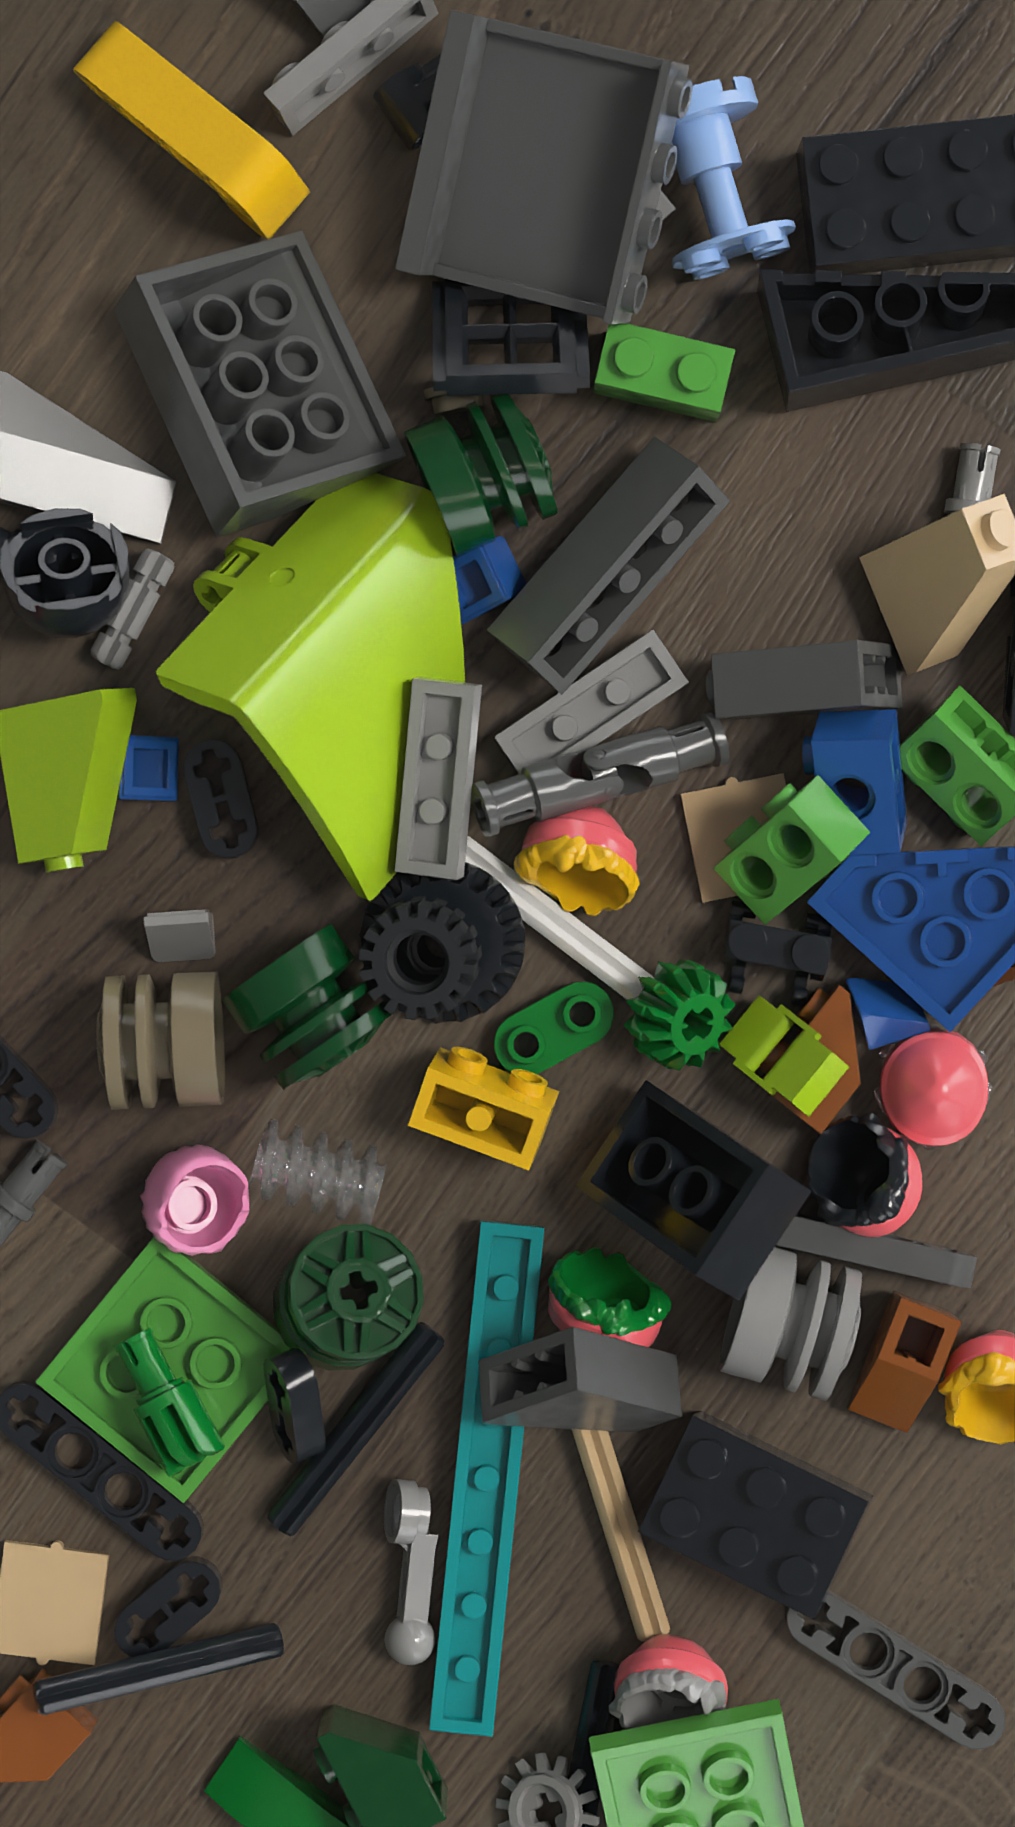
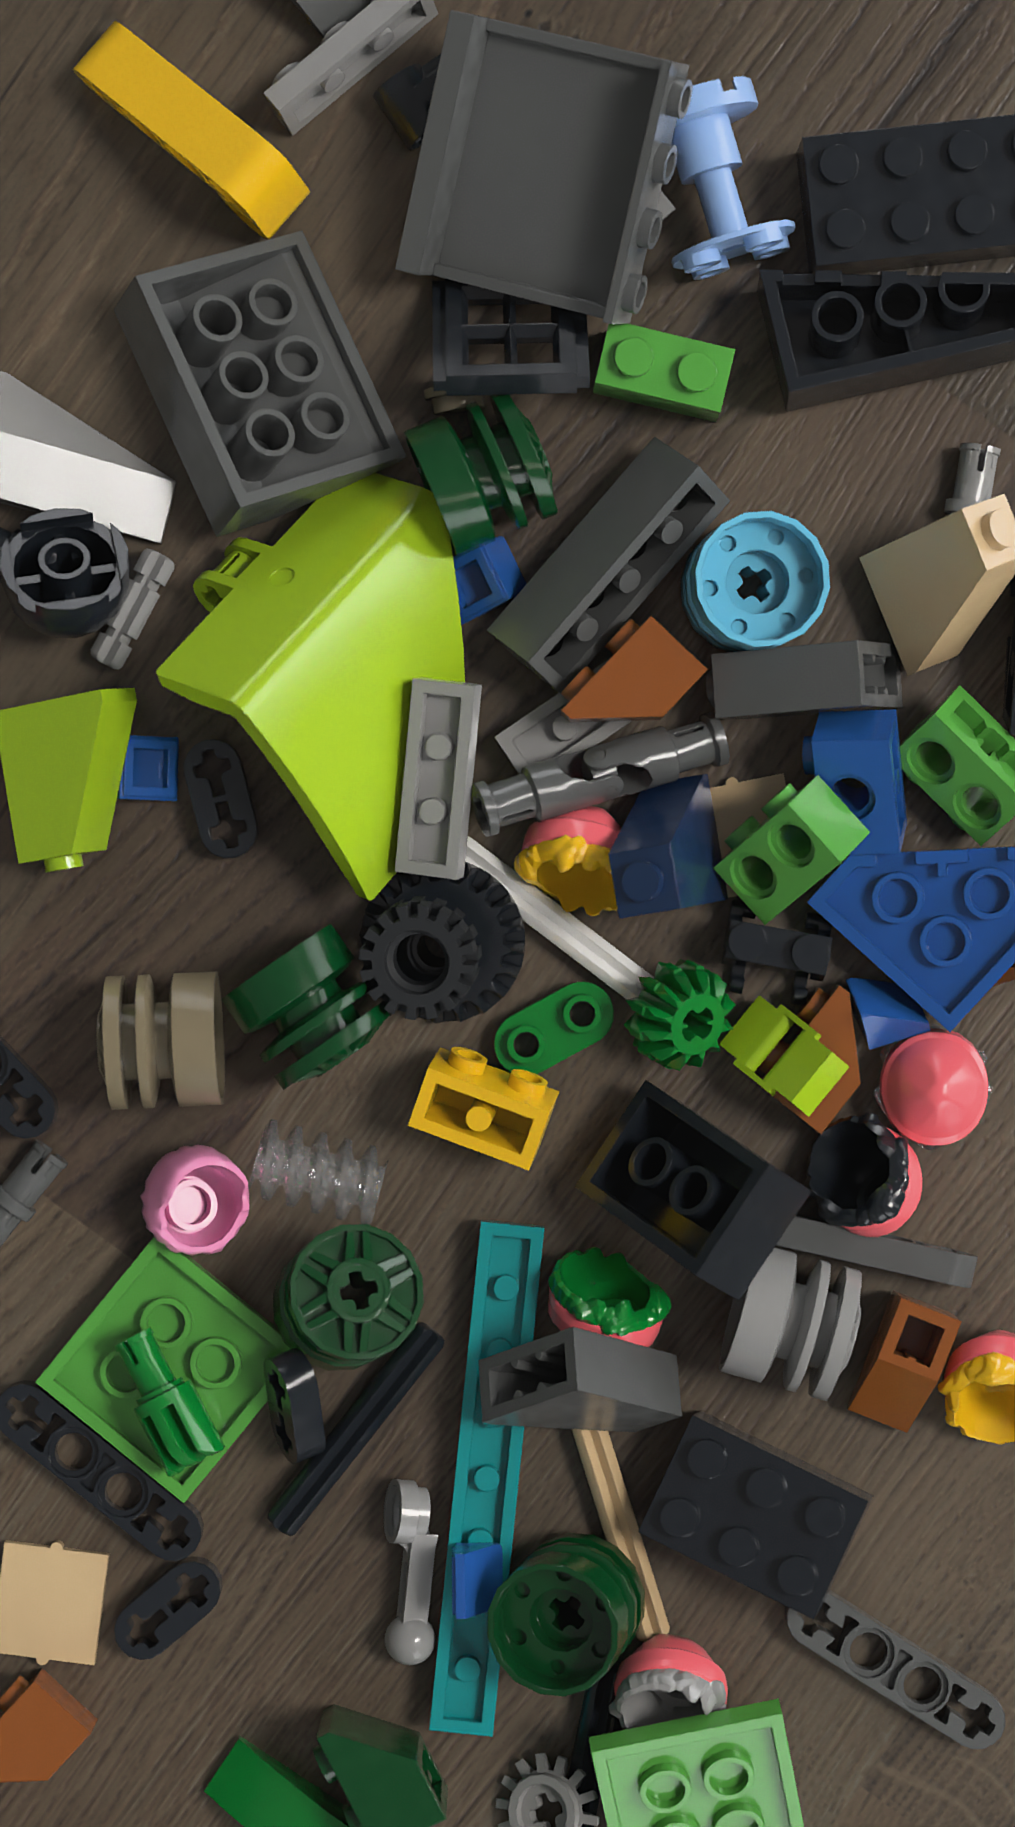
black axle [33,1623,284,1715] -> none
light grey slope [144,909,216,962] -> none
none -> blue slope [452,1542,503,1619]
none -> dark green wheel [488,1533,645,1697]
none -> dark orange slope [560,616,708,723]
none -> dark blue slope [609,774,728,919]
none -> medium azure wheel [680,511,830,652]

